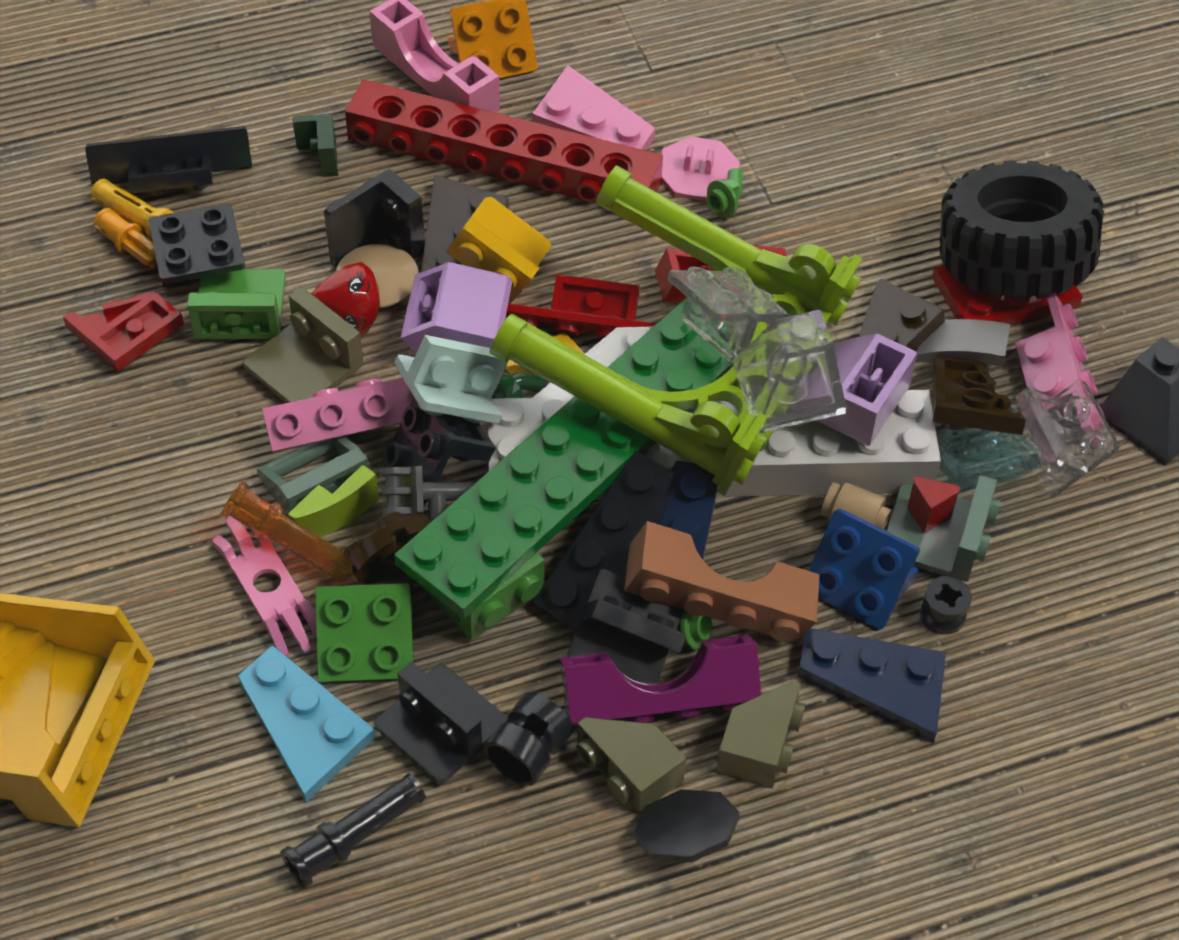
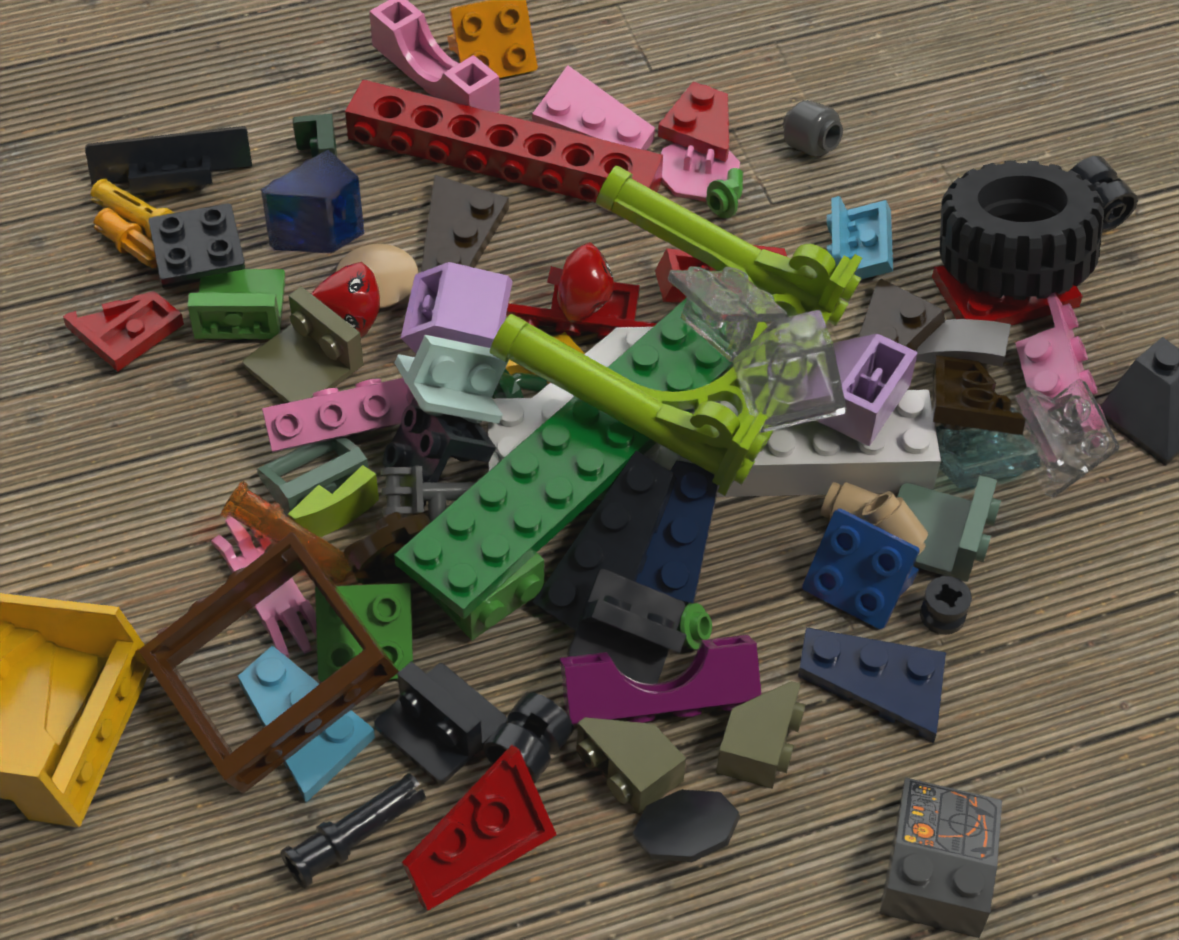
black bracket [324,168,425,269] -> none
yellow bracket [445,197,551,302] -> none
nougat arch [624,521,820,643] -> none
red slope [907,476,960,534] -> none
none -> reddish brown window [138,532,399,794]
none -> clear blue slope [261,150,365,253]
none -> red wing [401,745,557,911]
none -> red piece [547,242,614,322]
none -> wing [658,81,729,162]
none -> dark grey head [783,100,843,157]
none -> medium azure bracket [826,196,893,279]
none -> tan brick [862,491,928,555]
none -> dark grey slope [879,777,1002,938]
none -> black wheel [1071,156,1138,232]

